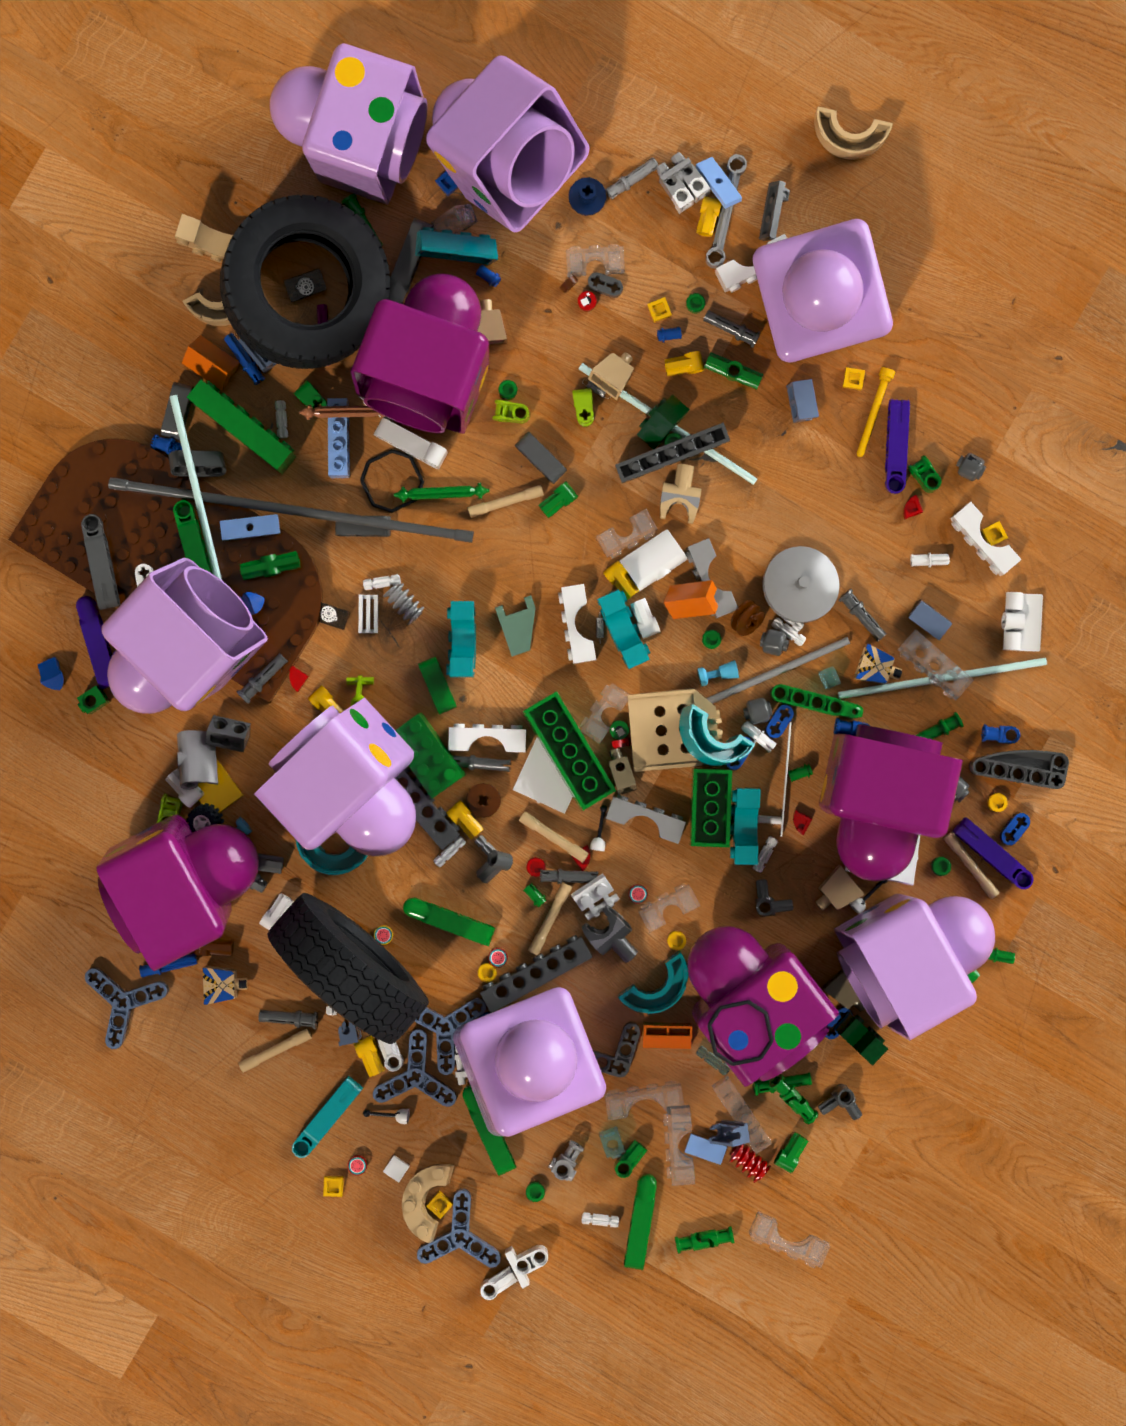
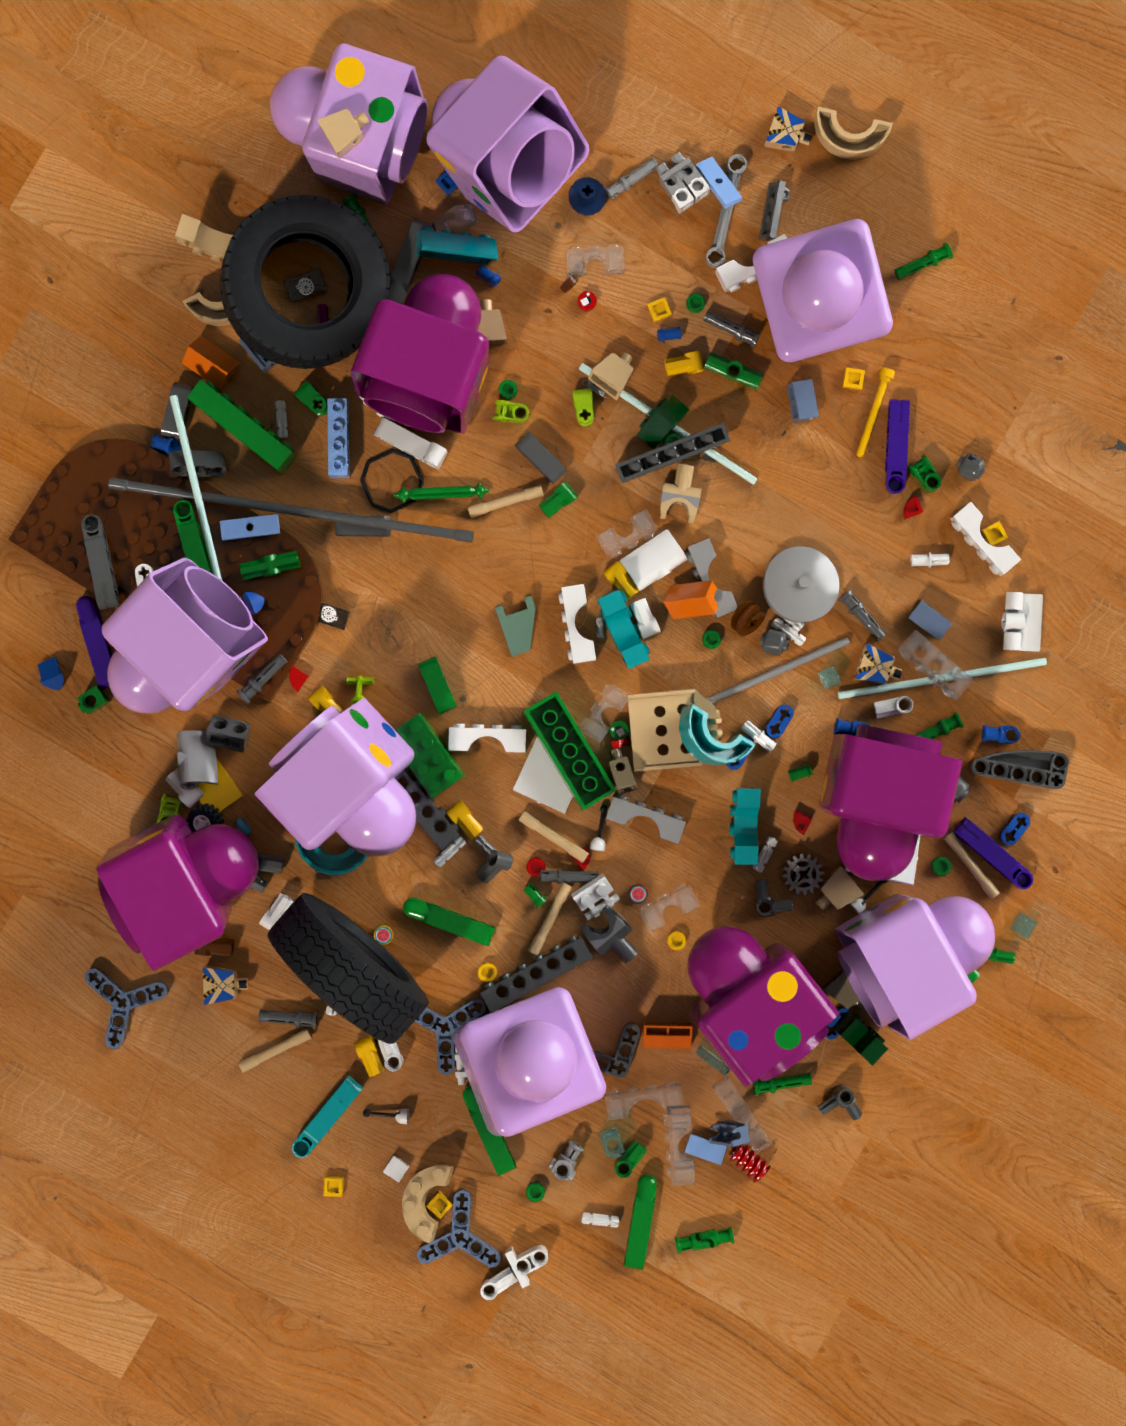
blue axle [139,954,198,978] -> none
blue axle [224,333,265,385] -> none
nougat wheel [299,405,385,420] -> none
sand blue hinge [338,1021,362,1046] -> none
tile [348,1155,367,1176] -> none
white tile [358,595,378,633] -> none
white axle [363,574,401,590] -> none
sand blue piece [373,1029,457,1107] -> none
light grey piece [383,583,424,625] -> none
teal brick [446,601,476,678] -> none
dark grey pin [453,755,511,772] -> none
reddish brown piece [466,783,501,818] -> none
tile [488,948,508,967] -> none
dark grey beam [588,272,623,298] -> none
teal brick [617,950,688,1014] -> none
green brick [690,769,732,848] -> none
yellow piece [696,196,722,237] -> none
medium azure piece [697,660,739,687] -> none
black piece [708,1000,773,1066] -> none
dark grey head [743,698,773,725] -> none
clear arch [749,1211,830,1268] -> none
white piece [758,722,791,837] -> none
green piece [769,1074,819,1124] -> none
green piece [770,684,864,719] -> none
green piece [774,1132,809,1174] -> none
yellow tile [987,793,1008,812] -> none
none -> tan torso [317,109,370,159]
none -> torso [764,107,812,151]
none -> light grey gear [782,853,824,895]
none -> white piece [873,696,913,719]
none -> green pin [894,243,953,280]
none -> clear light blue tile [1010,912,1037,939]

